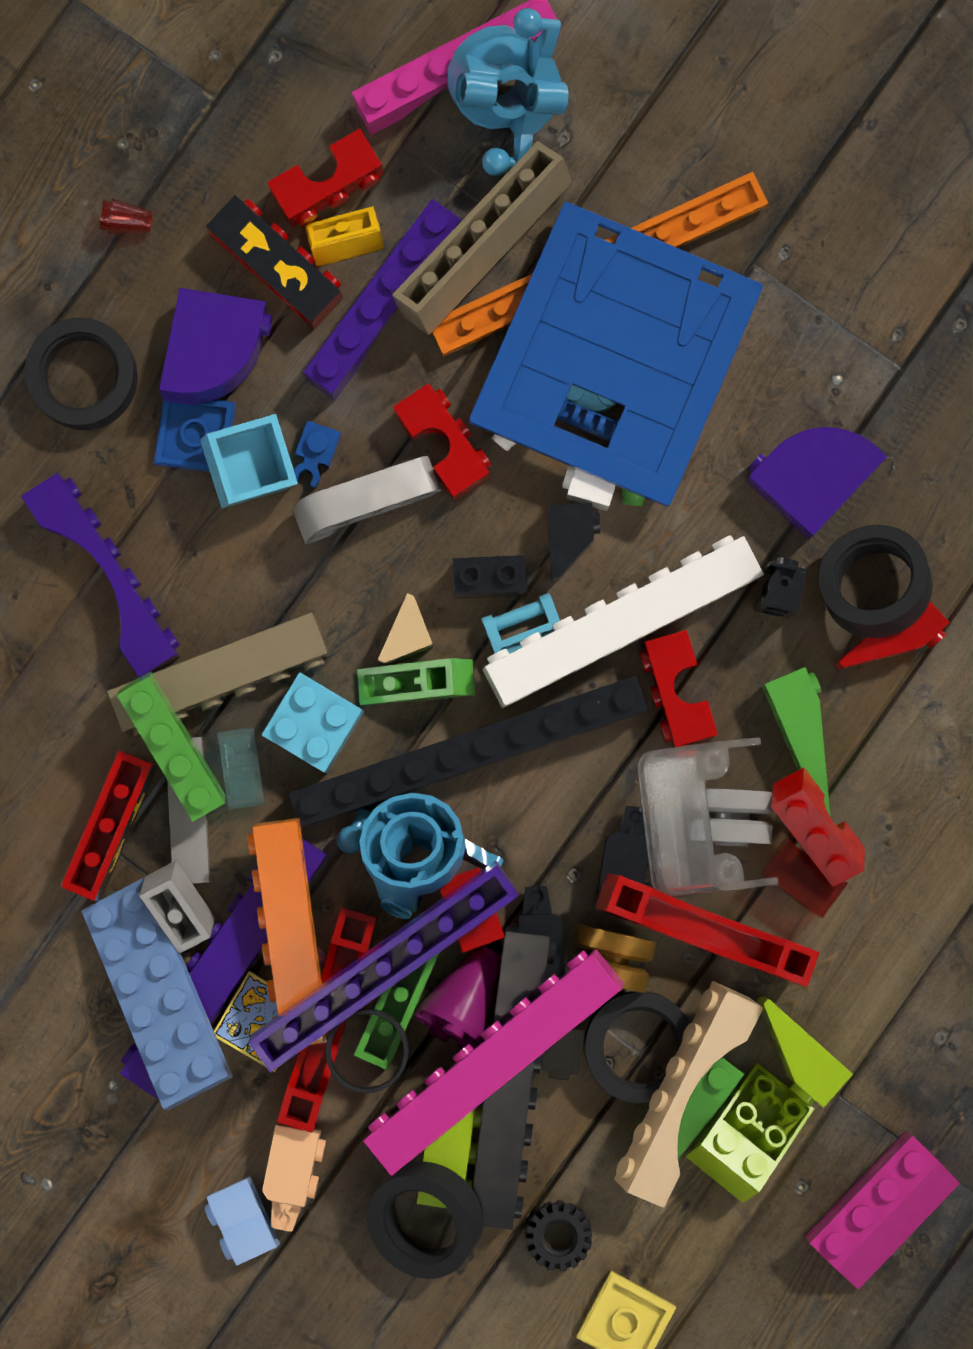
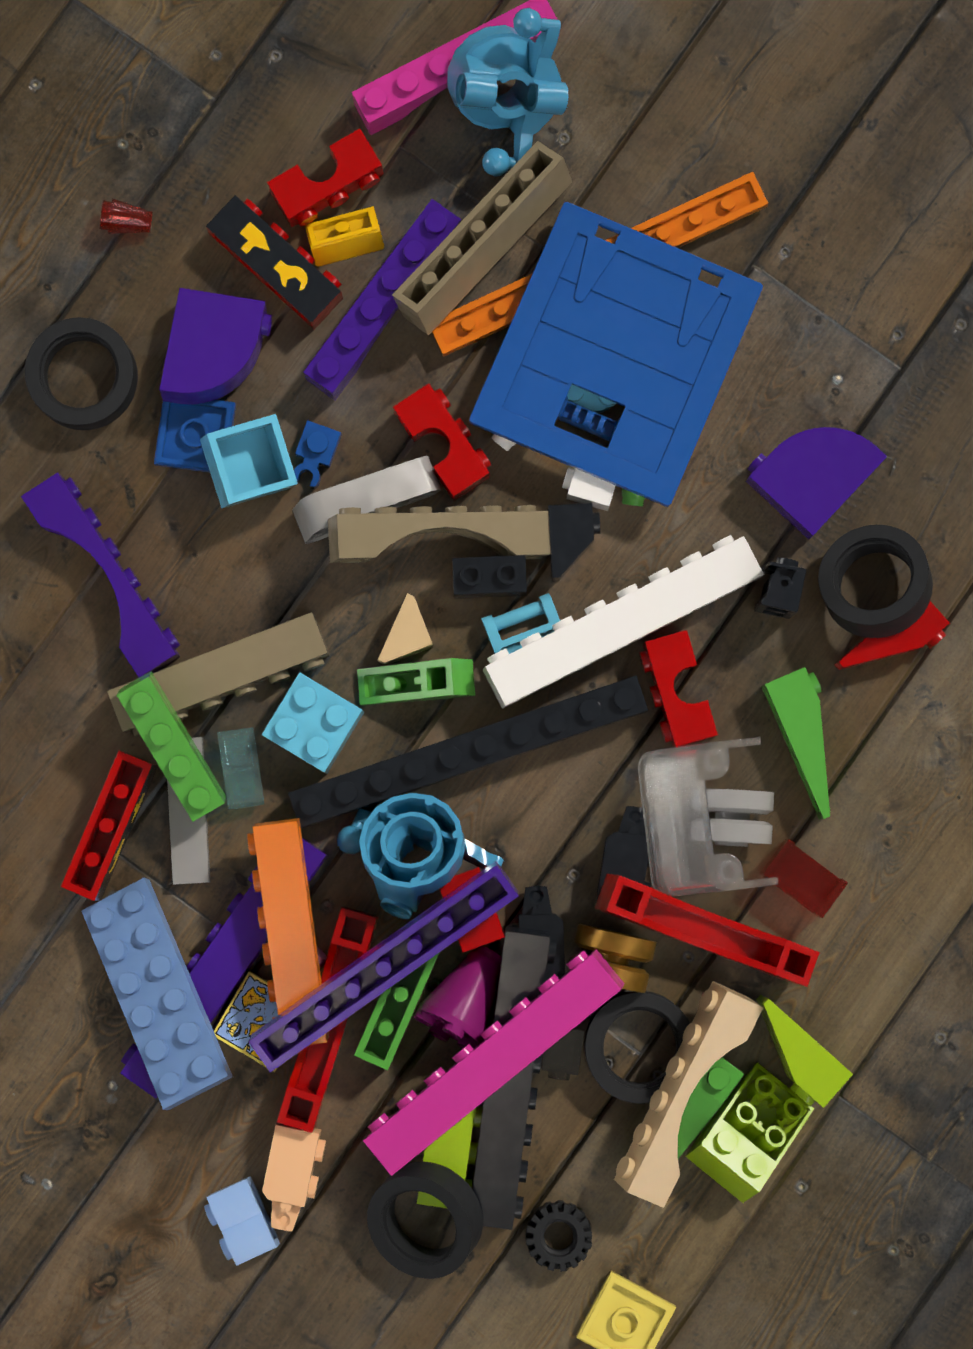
light grey brick [139,860,215,954] -> none
black tyre [326,1009,409,1093] -> none
red arch [771,767,865,887] -> none
dark pink slope [804,1131,960,1290] -> none
none -> dark tan arch [328,505,551,563]

